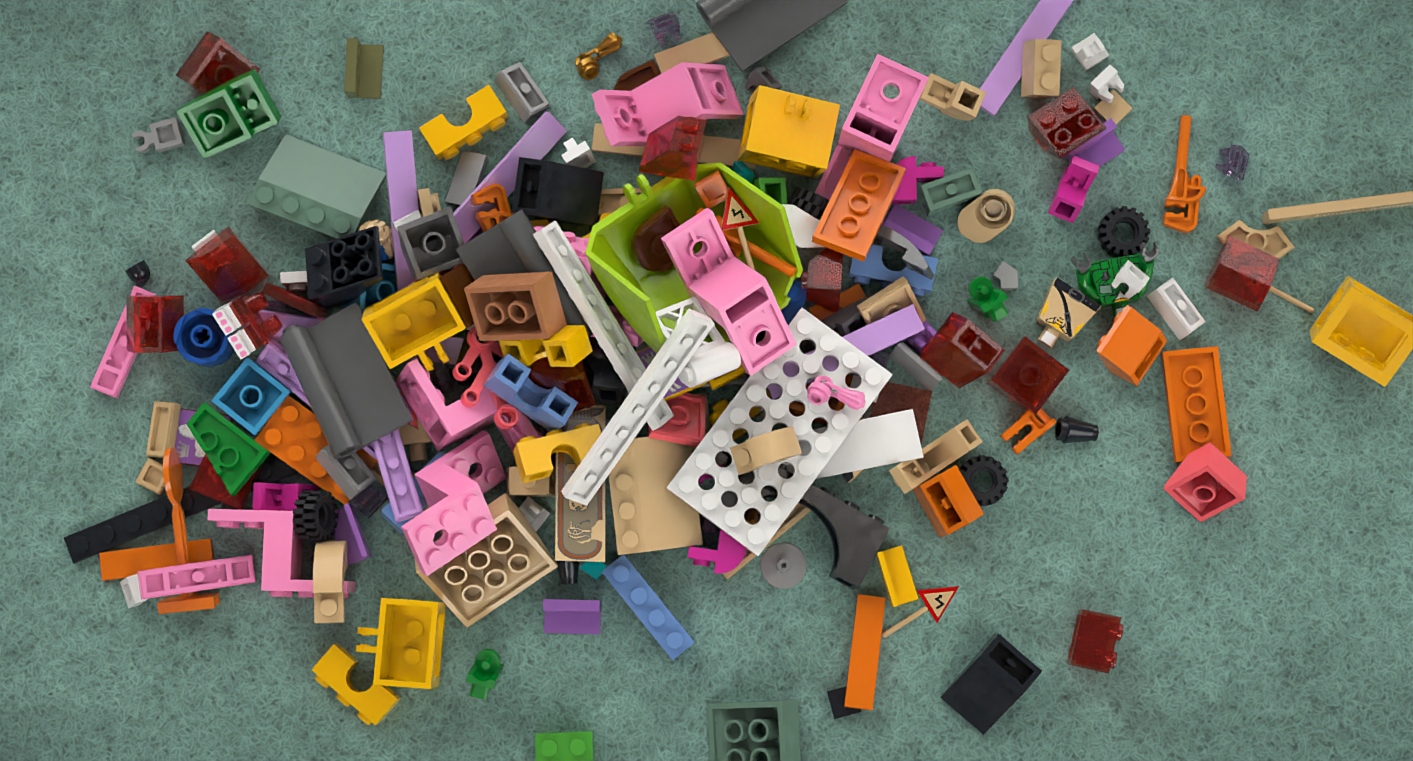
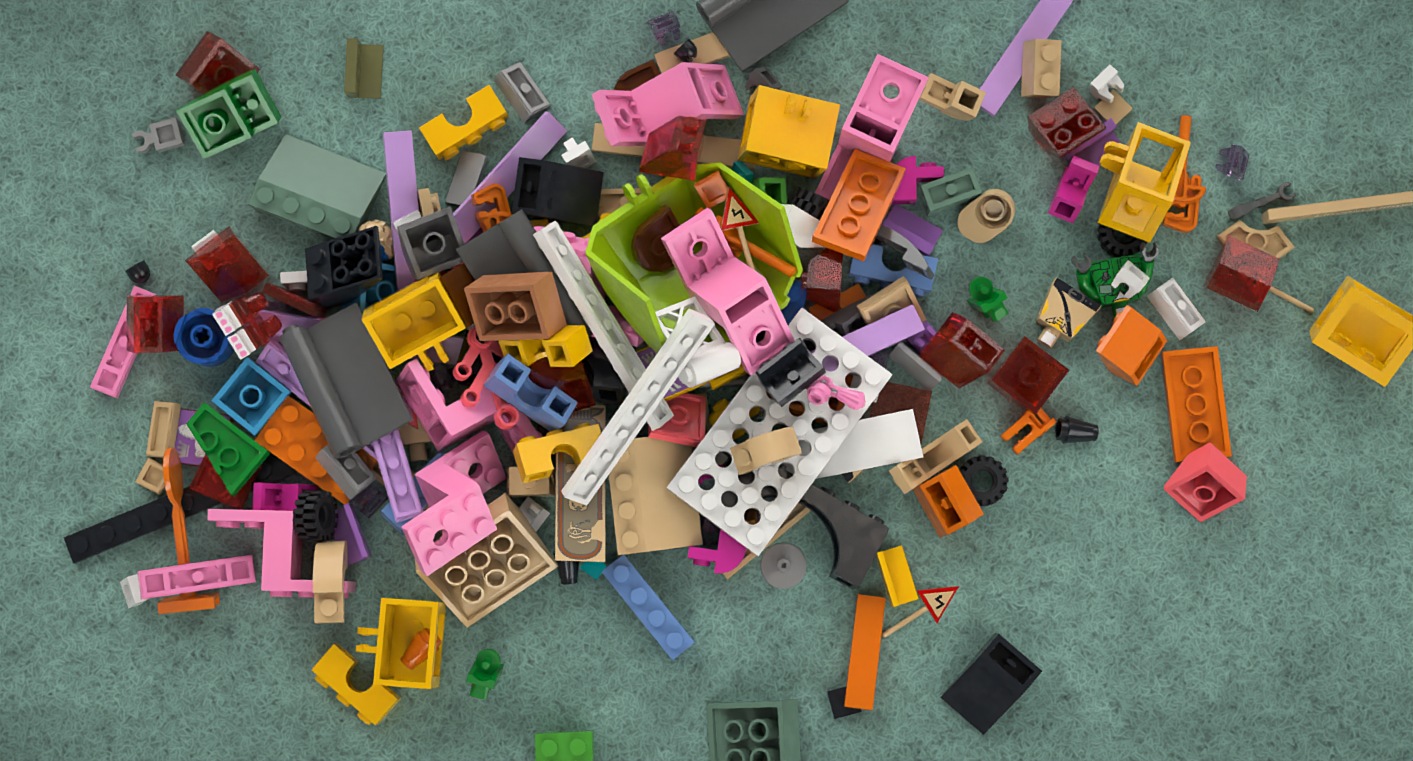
orange tile [99,539,214,581] -> none
medium lavender panel [543,599,601,634] -> none
pearl gold piece [575,32,623,80] -> none
light grey piece [992,261,1018,290] -> none
clear red slope [1066,609,1124,674] -> none
white tile [1071,33,1109,72] -> none
none -> orange cone [400,627,442,670]
none -> black hinge [673,39,697,62]
none -> black bracket [756,338,826,407]
none -> yellow piece [1097,122,1191,243]
none -> dark grey piece [1228,182,1296,220]

